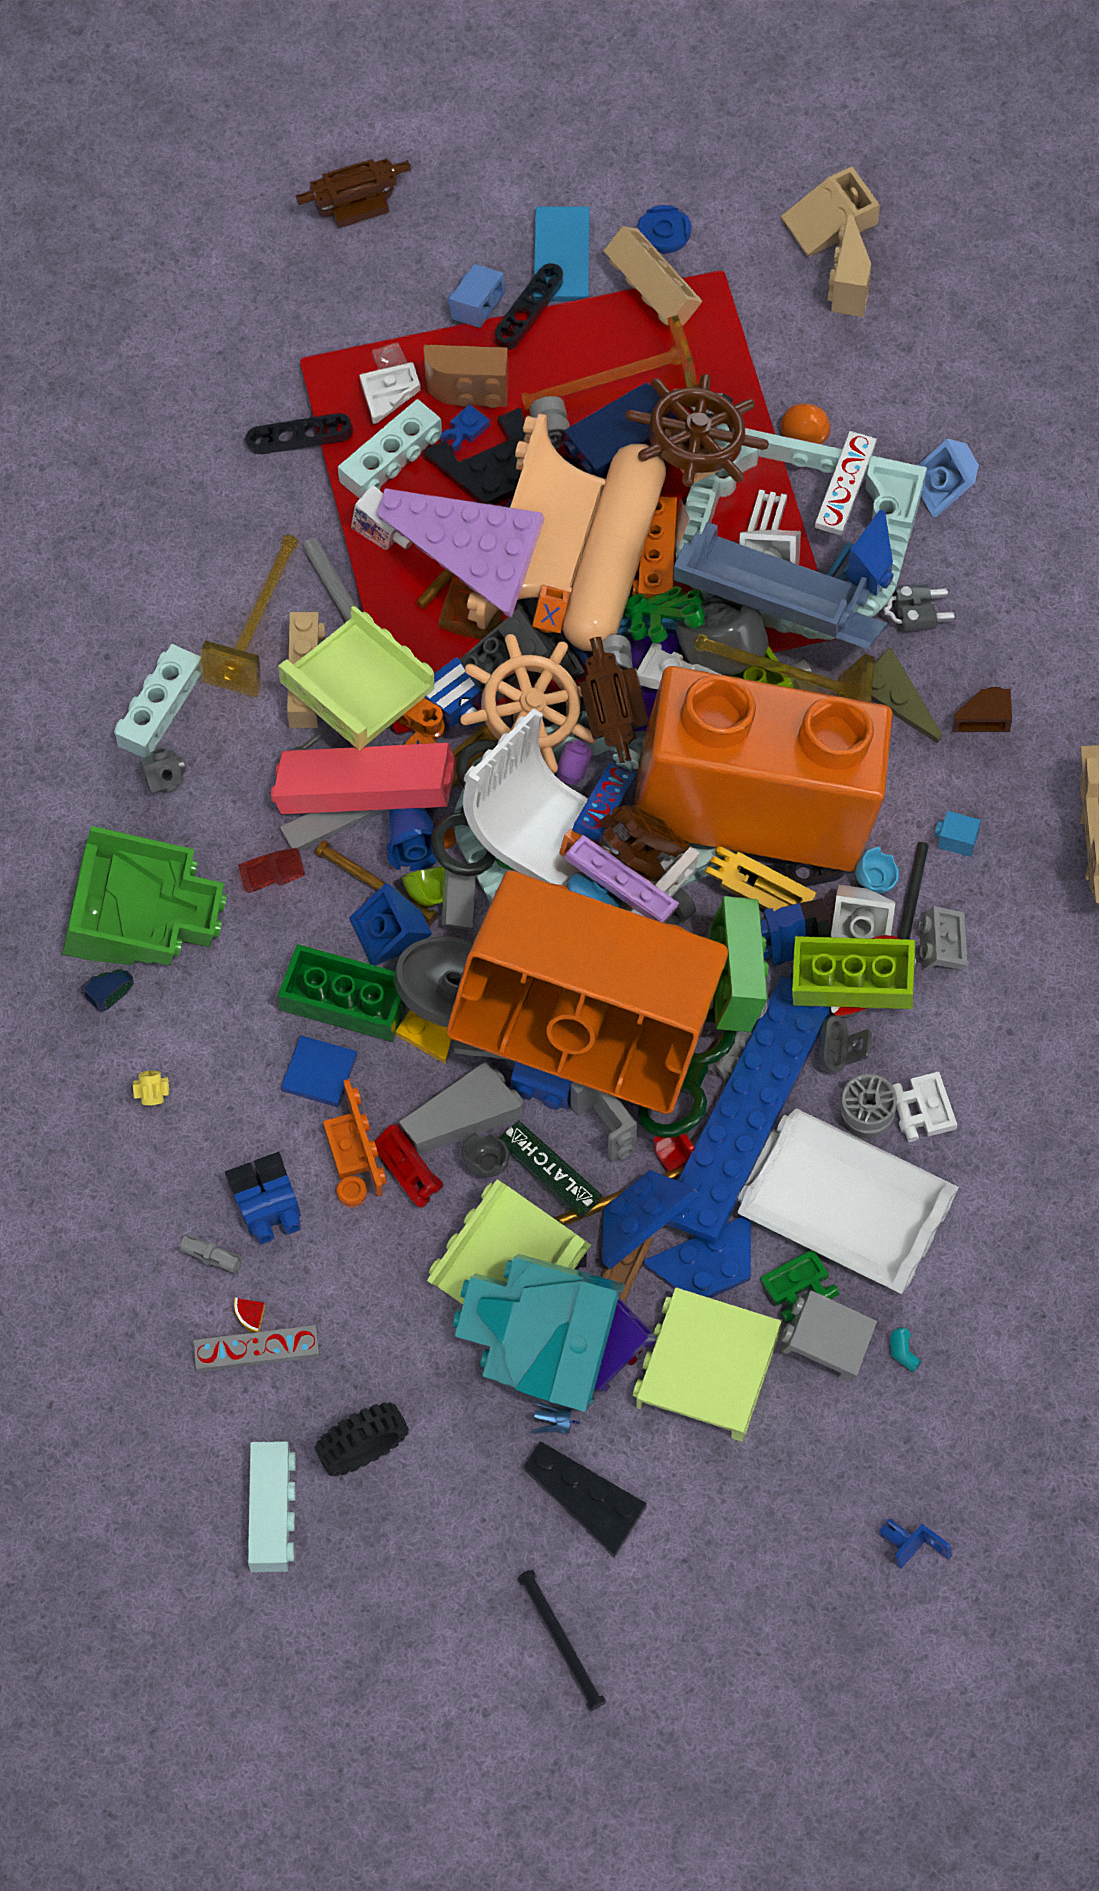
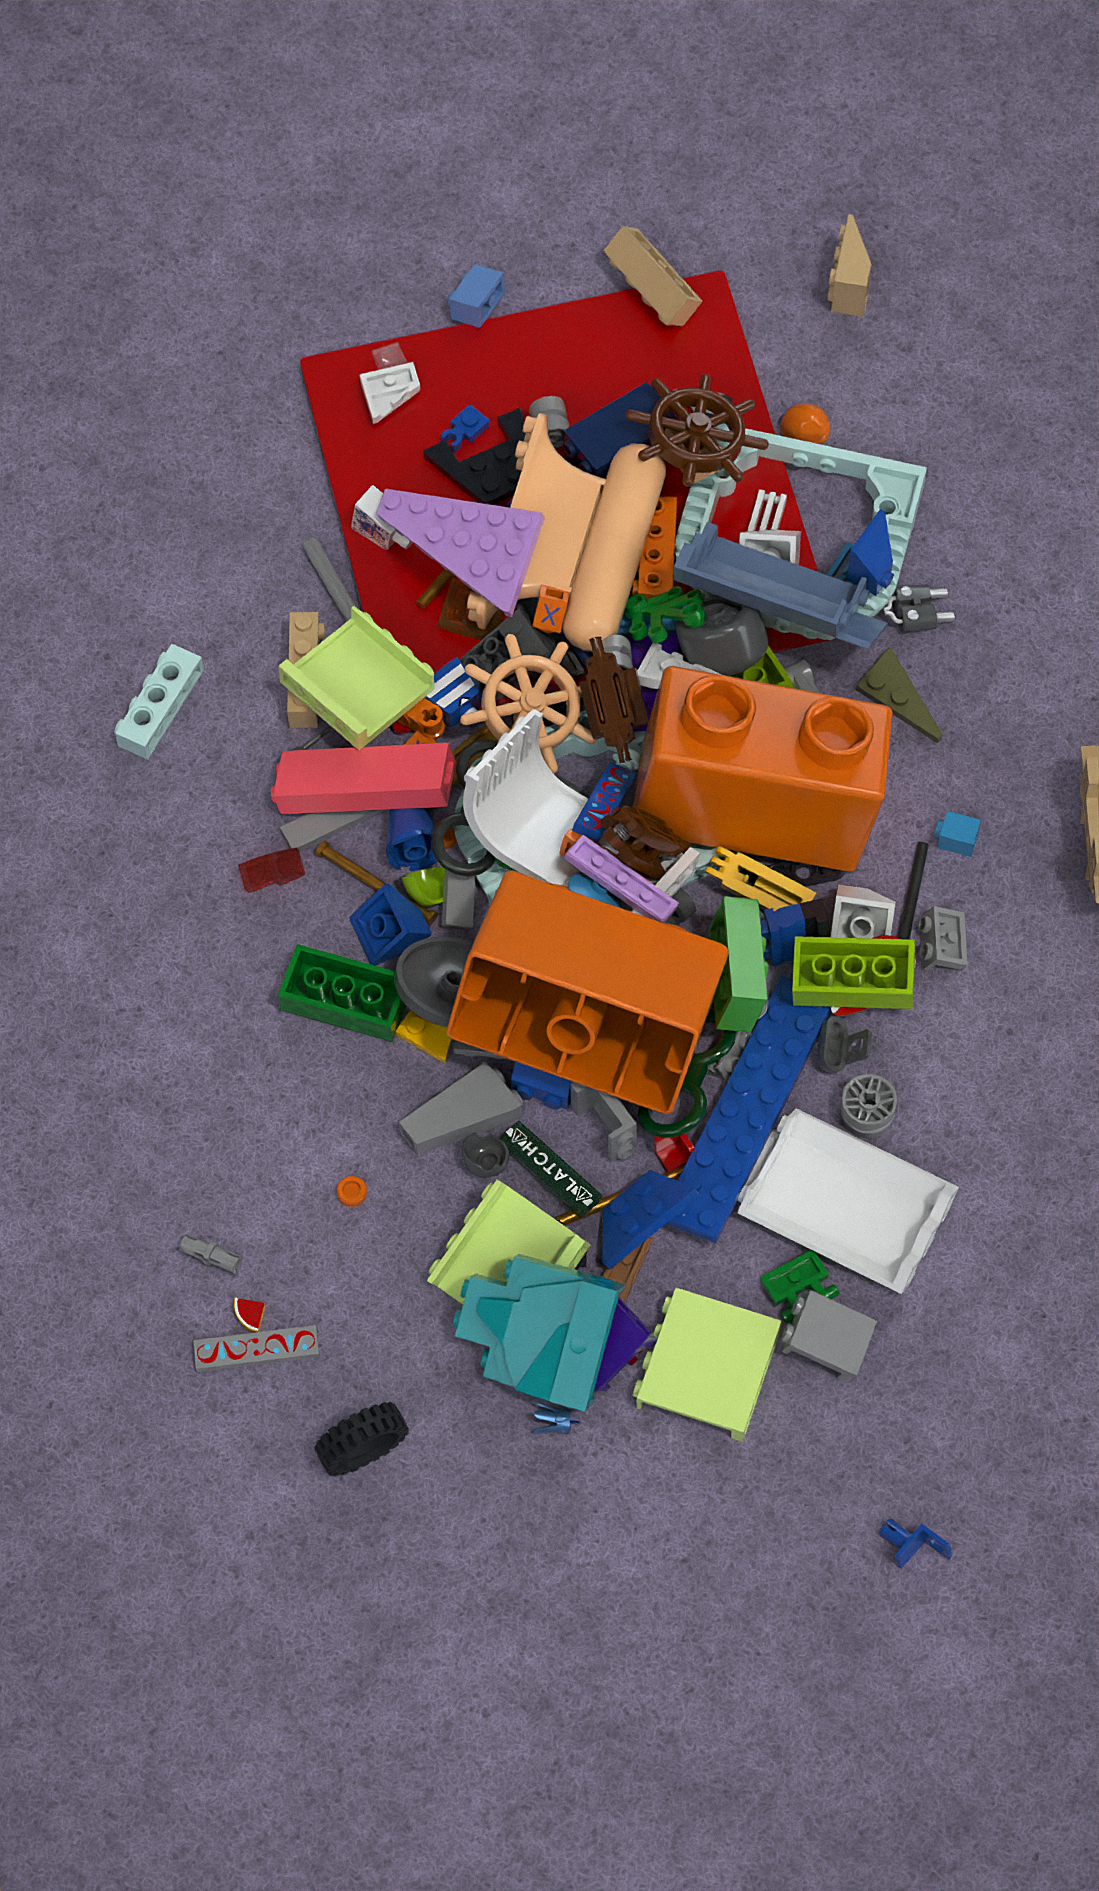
bright green panel [62,826,227,966] -> none
dark blue rock [80,969,134,1012] -> none
light yellow gear [132,1070,169,1106] -> none
flat silver brick [140,748,187,793] -> none
clear yellow tile [201,534,299,698] -> none
blue hips [225,1151,301,1245] -> none
black beam [245,413,354,455] -> none
light aqua brick [248,1442,296,1572] -> none
blue tile [281,1035,358,1107] -> none
reddish brown piece [295,158,411,228] -> none
orange bracket [323,1079,387,1197] -> none
light aqua brick [338,399,442,499] -> none
red plate [375,1124,443,1208] -> none
medium nougat brick [424,345,509,408] -> none
black beam [495,263,563,350] -> none
black bar [517,1570,606,1711] -> none
tile [521,315,698,410] -> none
black wing [524,1441,647,1558] -> none
dark azure tile [534,206,590,302] -> none
medium lavender brick [557,739,593,785] -> none
blue tile [638,205,691,254] -> none
blue wing [643,1216,751,1298] -> none
white sticker [675,498,690,547] -> none
clear yellow tile [694,634,875,702] -> none
tan slope [781,166,880,257] -> none
white tile [815,431,876,536] -> none
medium azure hair [855,847,899,894] -> none
teal arm [889,1327,922,1373] -> none
white plate [892,1072,957,1142] -> none
light blue slope [918,439,979,518] -> none
reddish brown slope [952,687,1012,733] -> none

